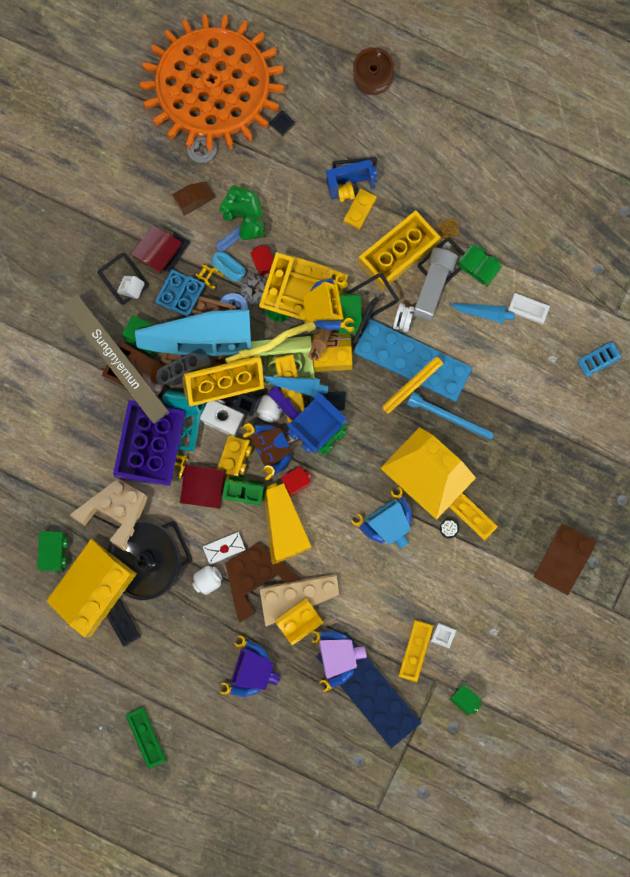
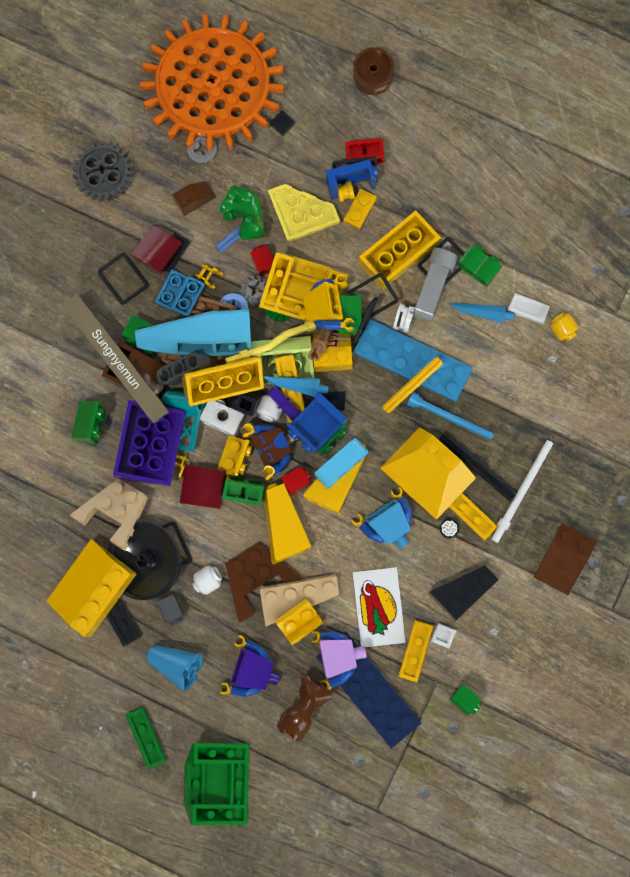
green brick [37,531,69,573] -> none
white slope [117,276,144,299] -> none
white tile [203,532,246,565] -> none
medium azure tile [211,252,246,282] -> none
clear yellow plate [438,218,460,239] -> none
dark azure slope [577,342,621,378] -> none
none -> green slope [71,401,107,446]
none -> dark grey gear [72,142,133,202]
none -> dark azure cone [146,645,203,691]
none -> dark grey window [153,594,185,626]
none -> green slope [183,743,249,825]
none -> light yellow plate [268,184,340,242]
none -> reddish brown animal [277,676,333,741]
none -> yellow slope [303,444,366,515]
none -> medium azure beam [314,438,369,489]
none -> red brick [345,138,384,165]
none -> sticker [353,567,406,647]
none -> black wedge [428,566,499,622]
none -> black axle [439,432,516,501]
none -> white bar [491,440,553,543]
none -> yellow head [550,312,579,341]

